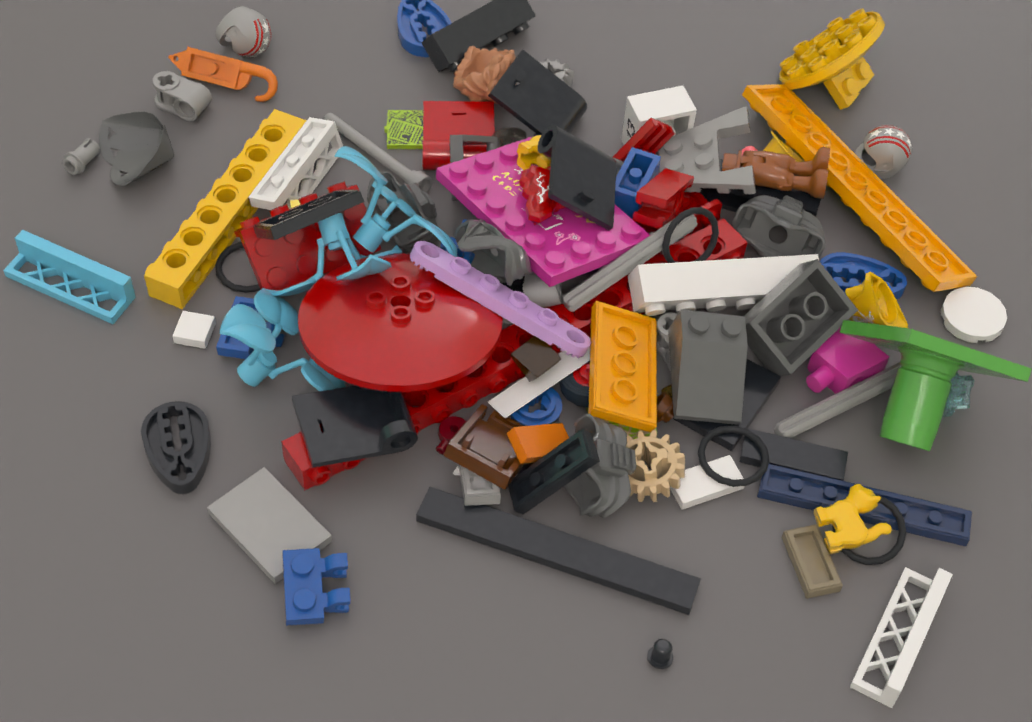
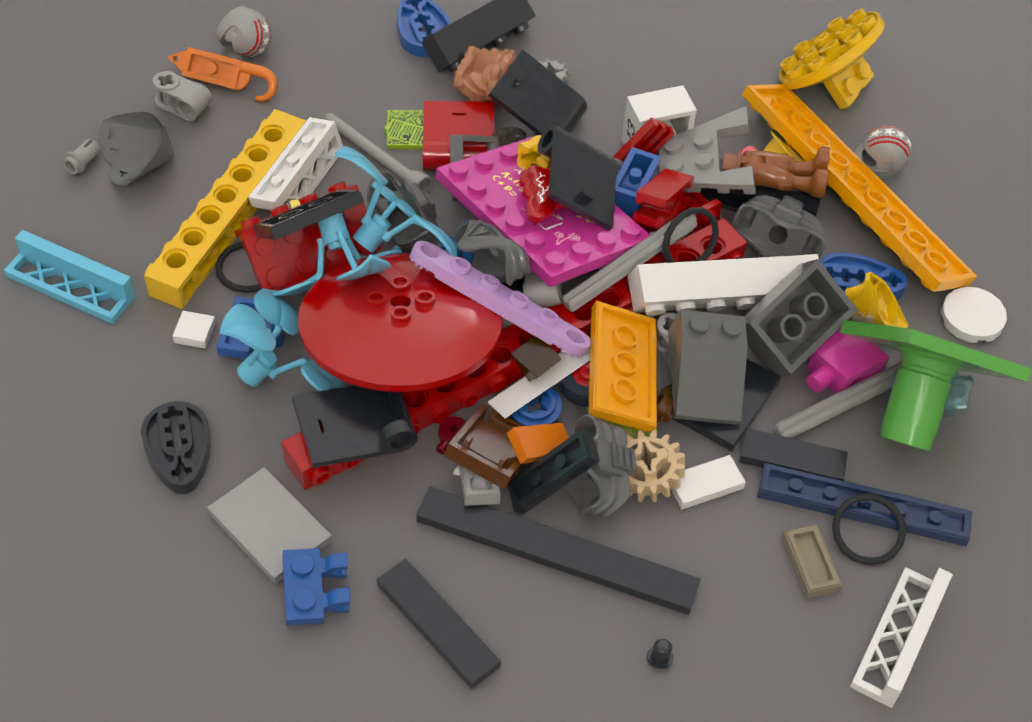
black piece [698,426,770,487] -> none
yellow animal [814,484,892,554] -> none
none -> black tile [377,558,501,689]

